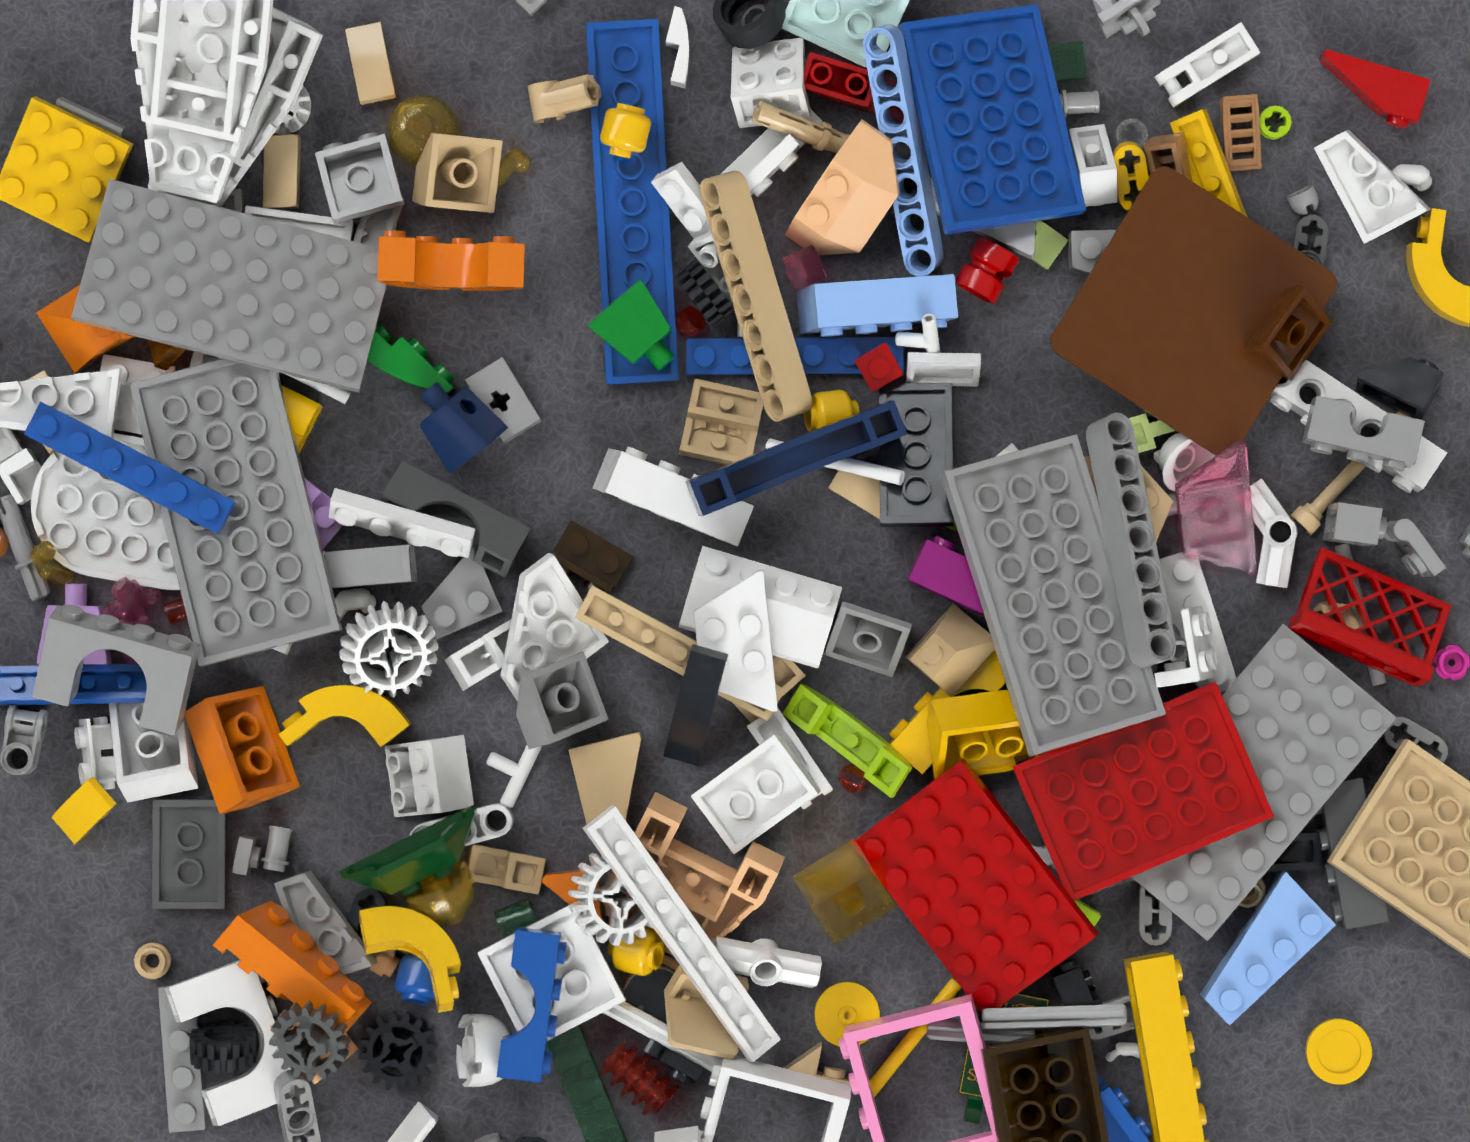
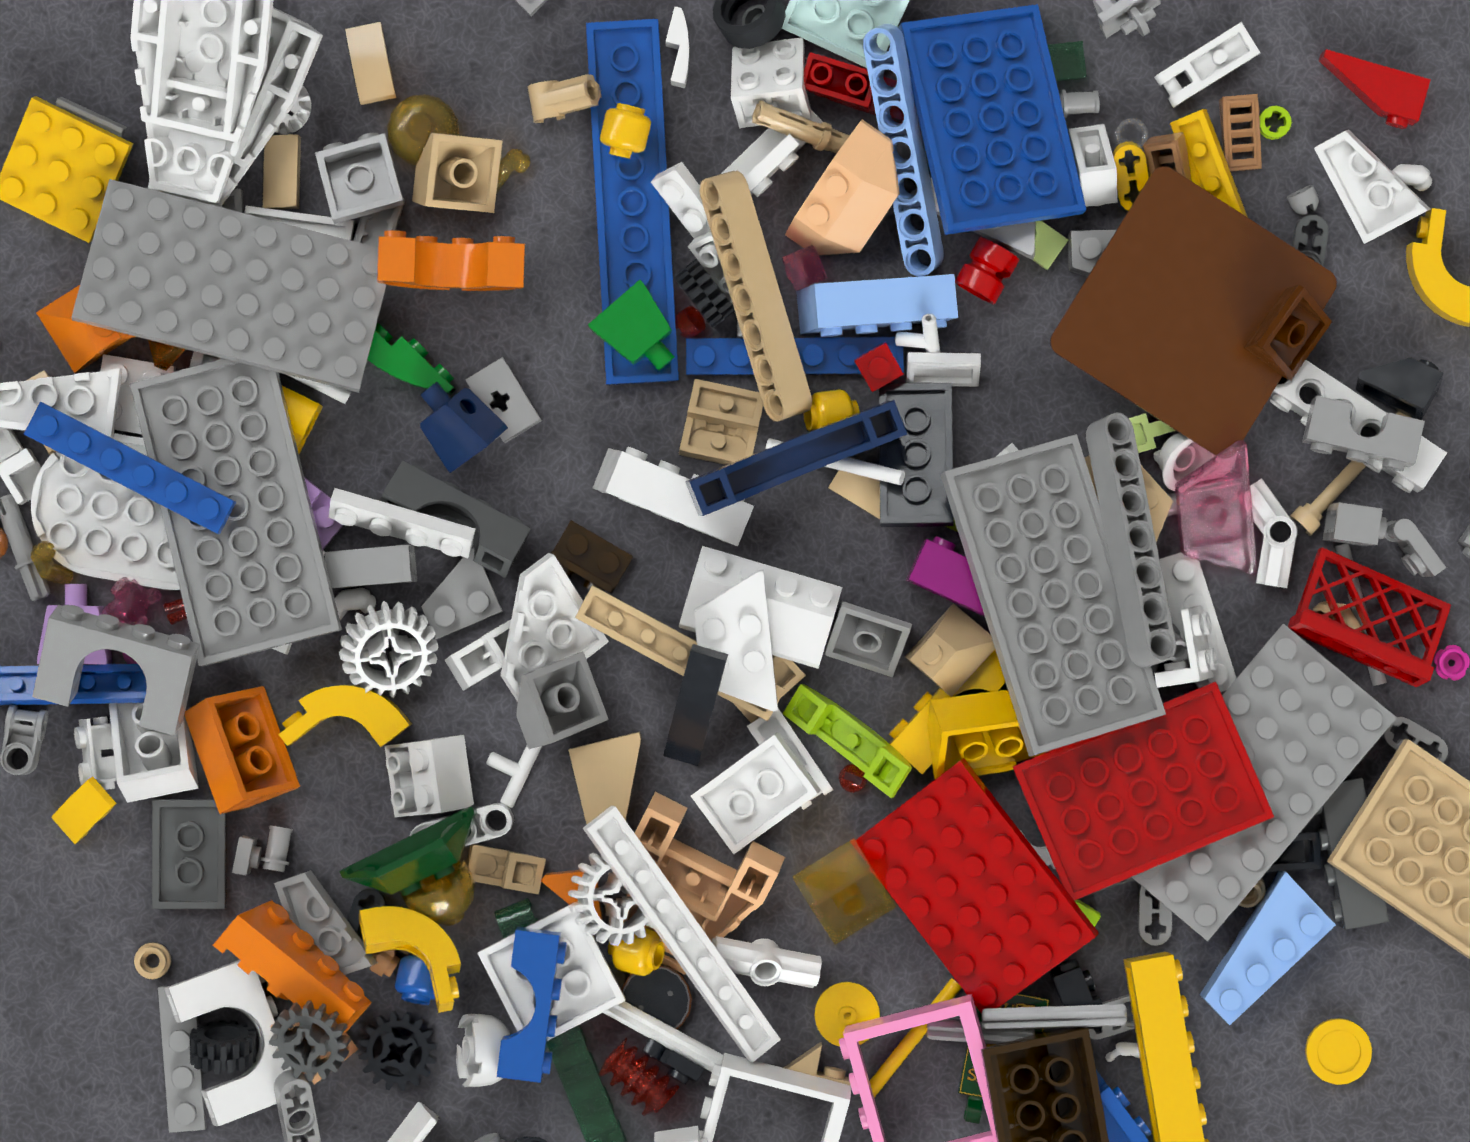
tan bracket [664,964,749,1060] -> none

